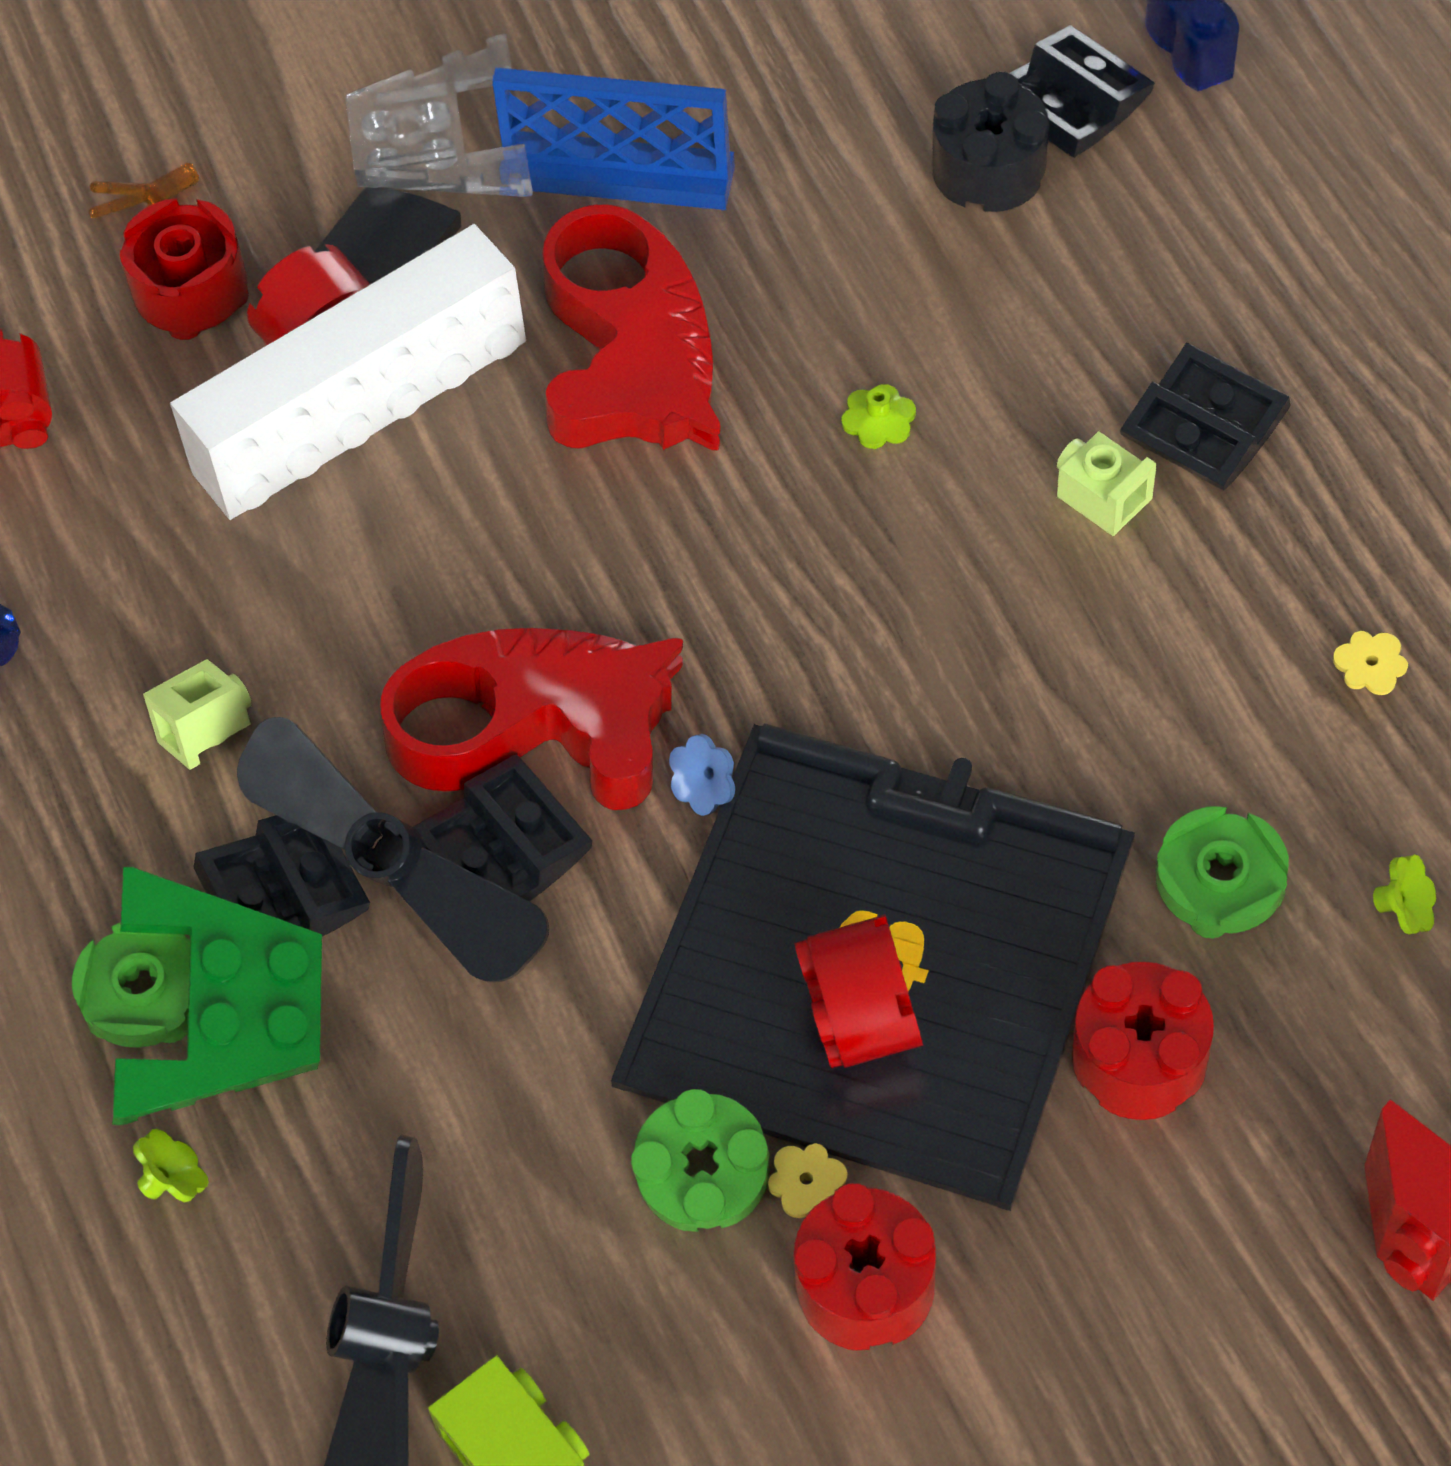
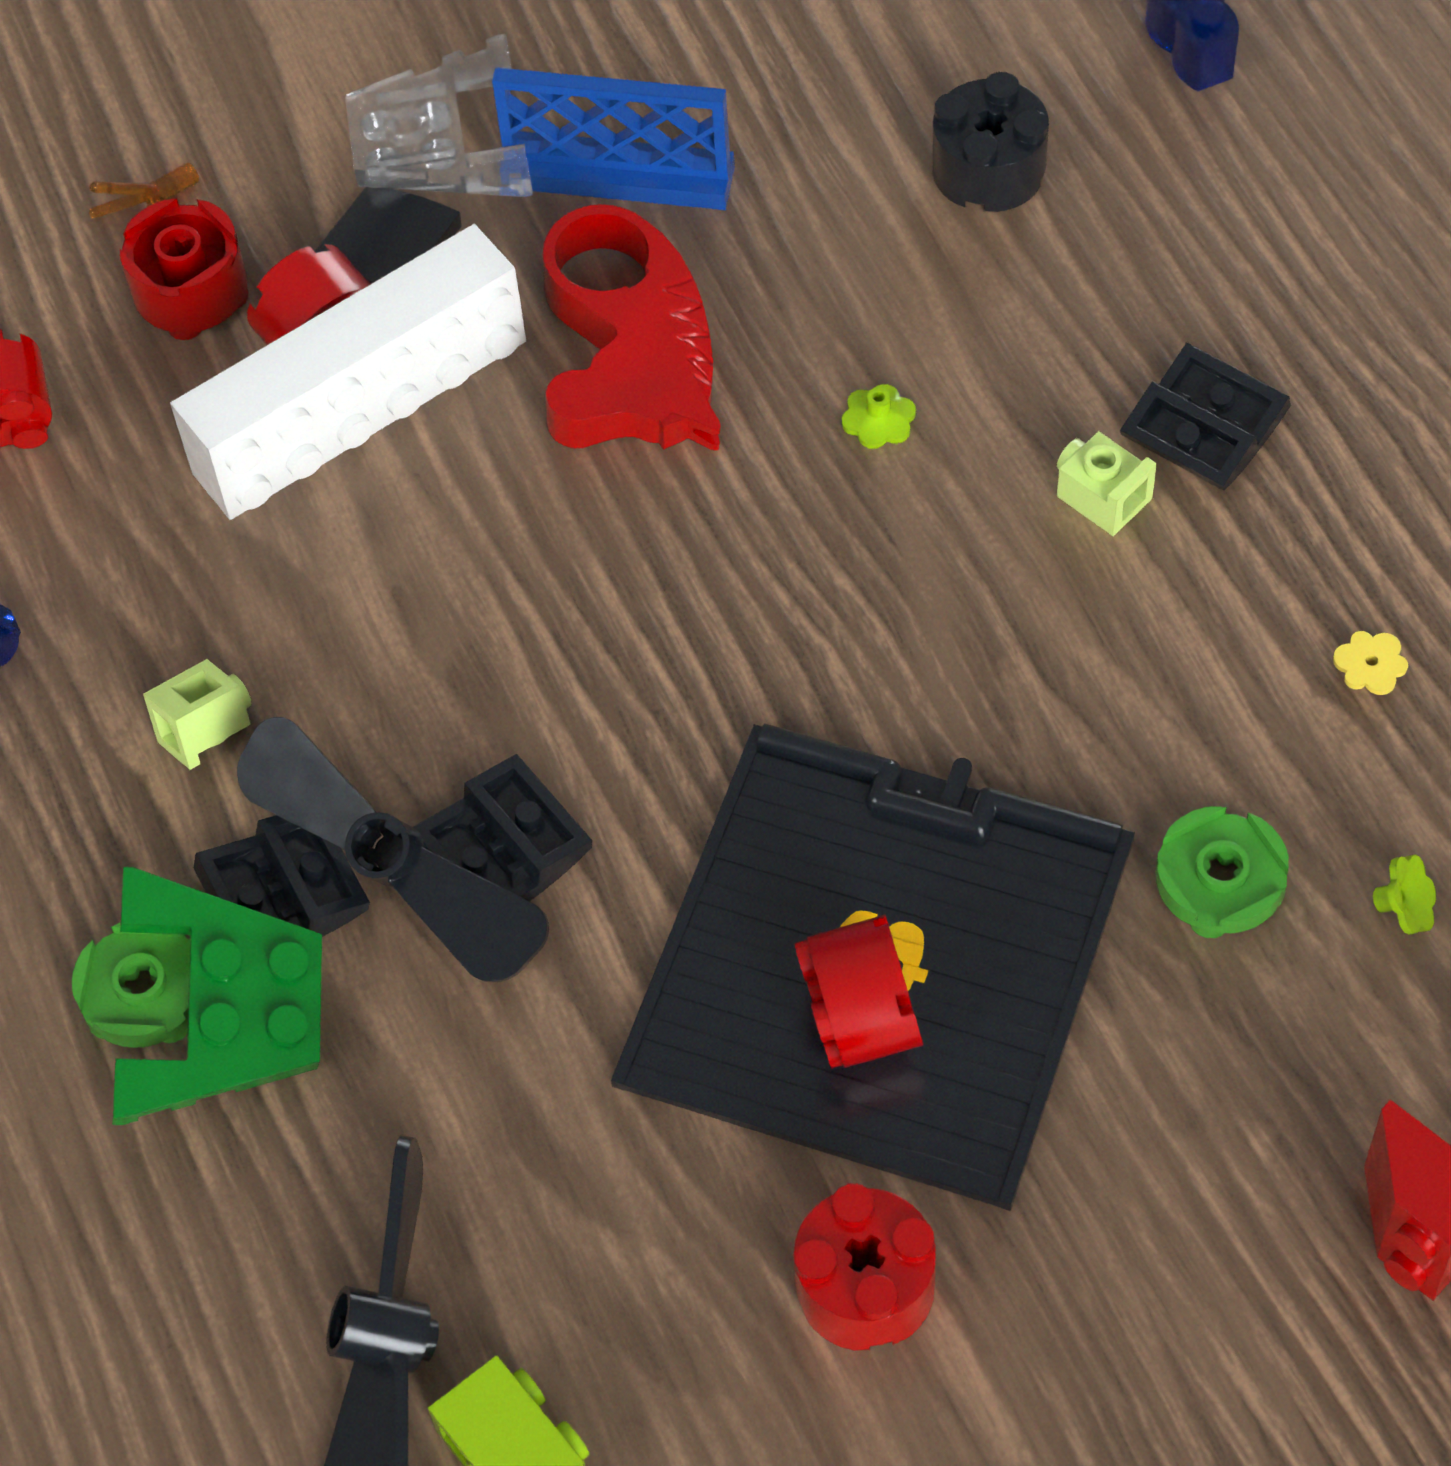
lime plant [133,1129,209,1202] -> none
red animal [380,628,683,810] -> none
bright green plate [631,1089,770,1232] -> none
medium blue plant [669,734,736,816] -> none
light yellow plant [768,1144,847,1218] -> none
black slope [1010,25,1155,158] -> none
red brick [1072,962,1214,1120] -> none

